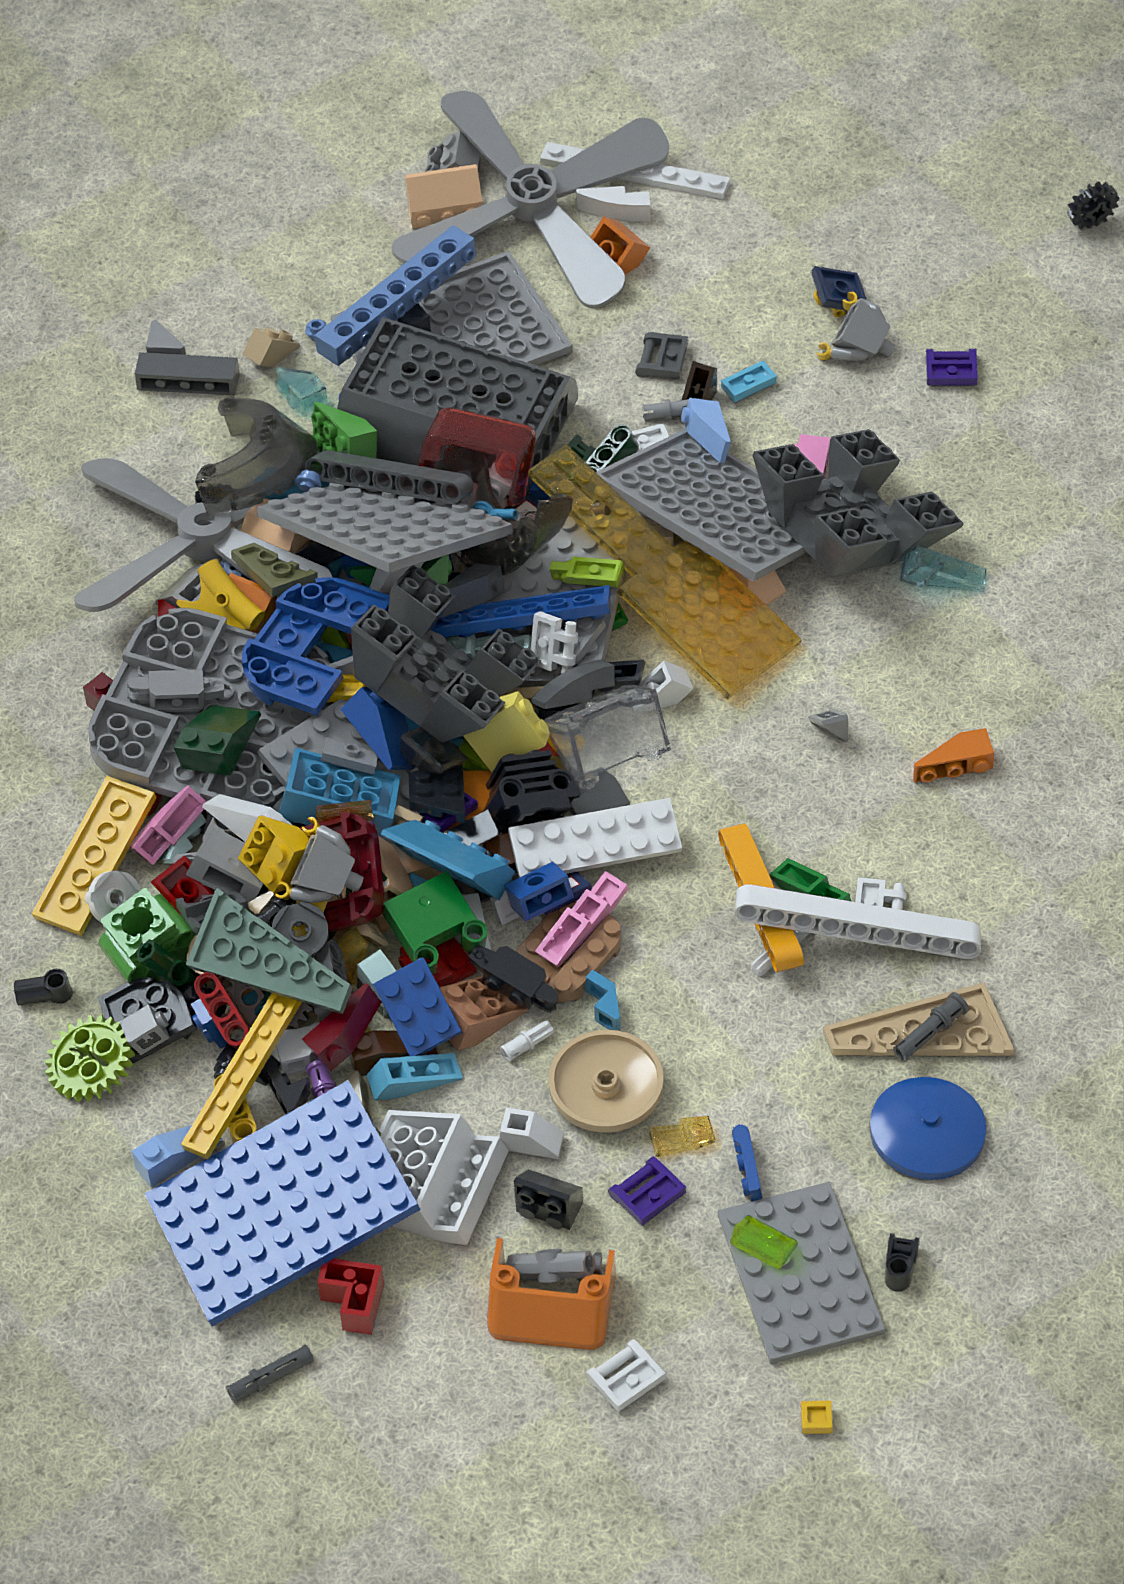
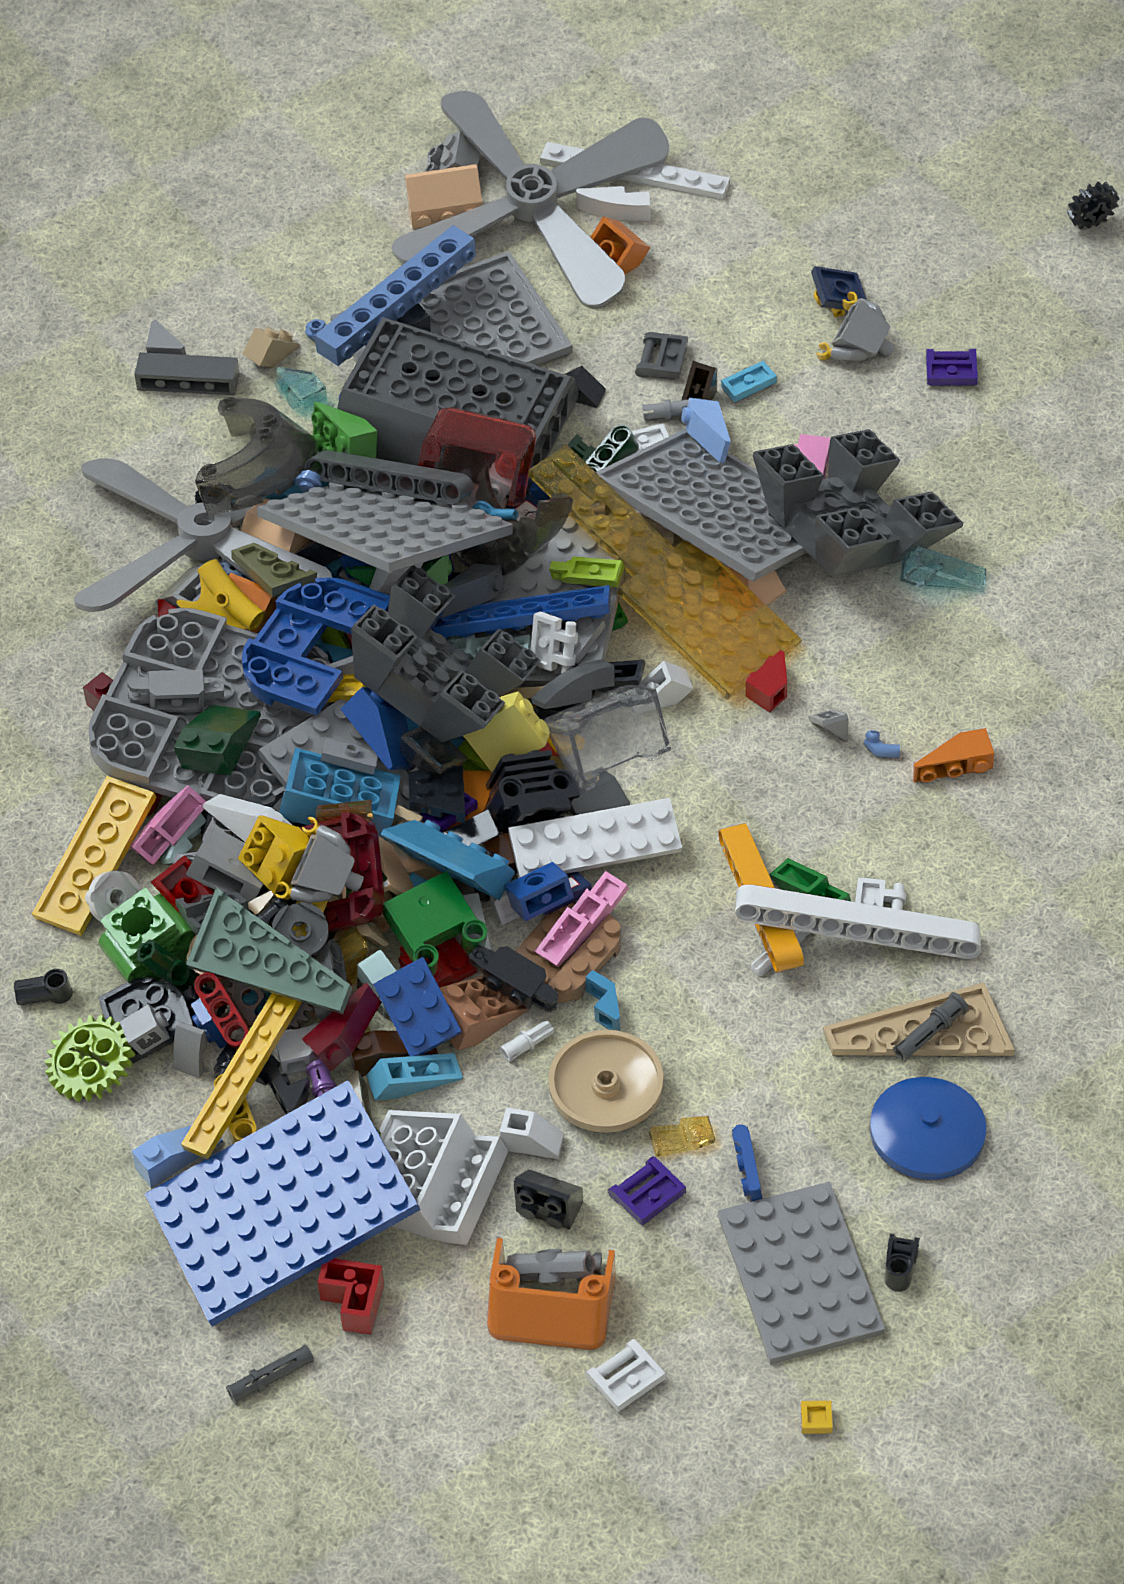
clear neon green slope [730,1215,798,1269] -> none
none -> light grey slope [173,1021,207,1078]
none -> black slope [564,365,606,408]
none -> red slope [745,649,787,713]
none -> medium blue arm [864,730,900,758]

